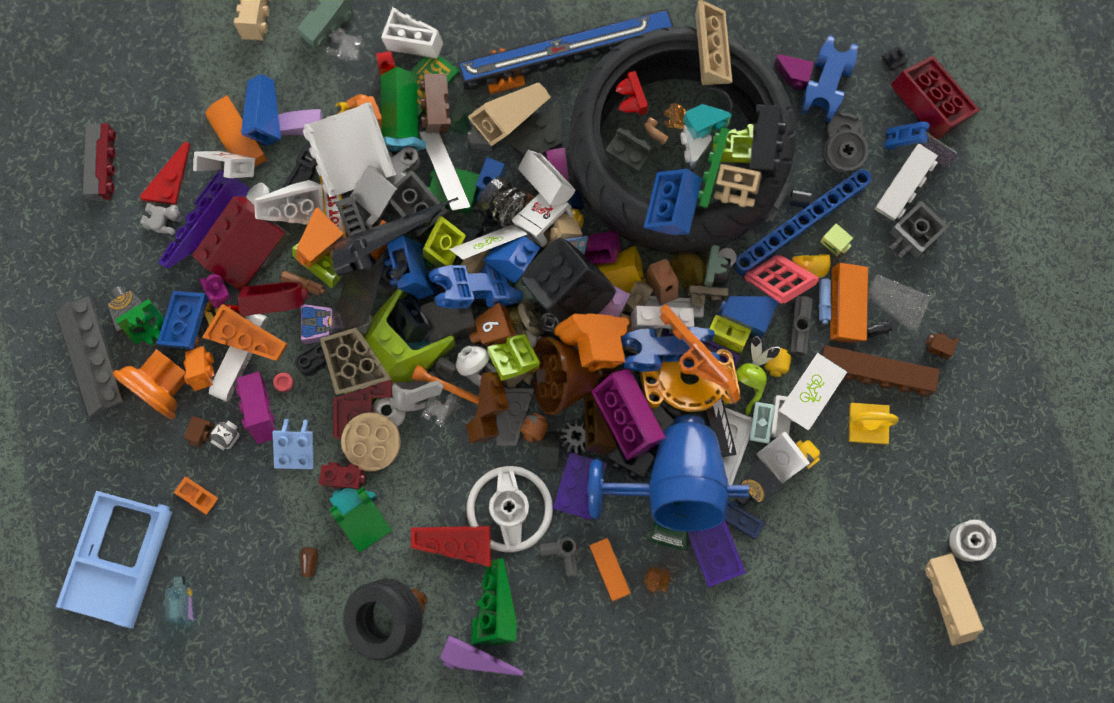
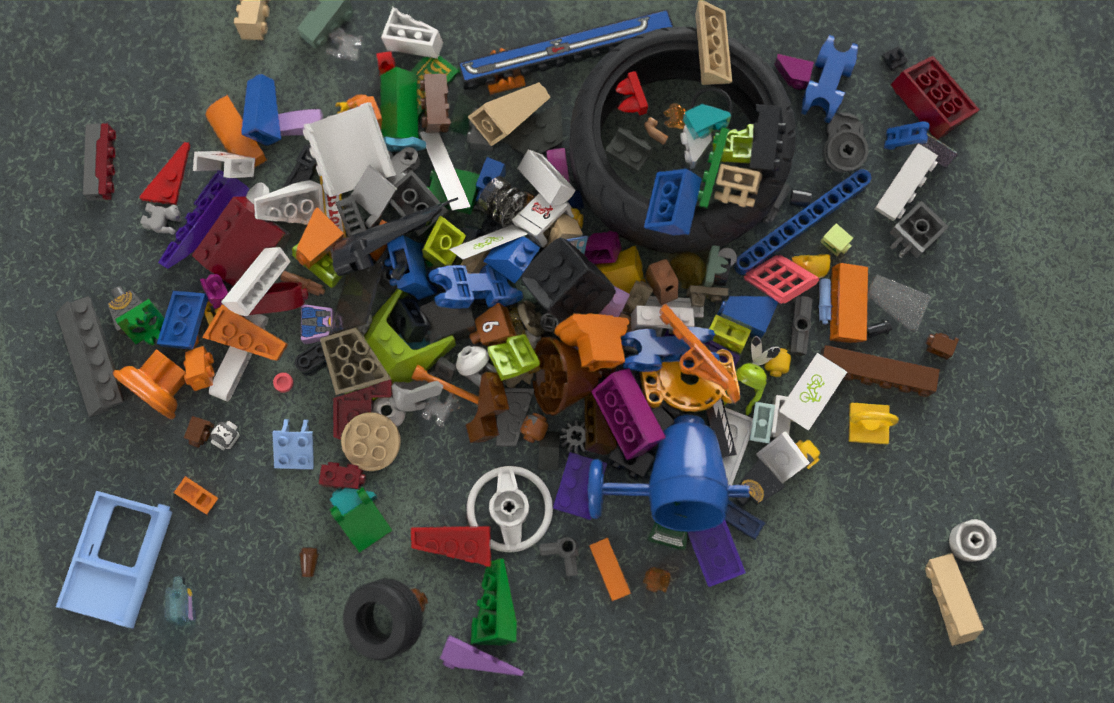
magenta wedge [235,372,277,444] -> none
none -> white brick [222,247,291,316]

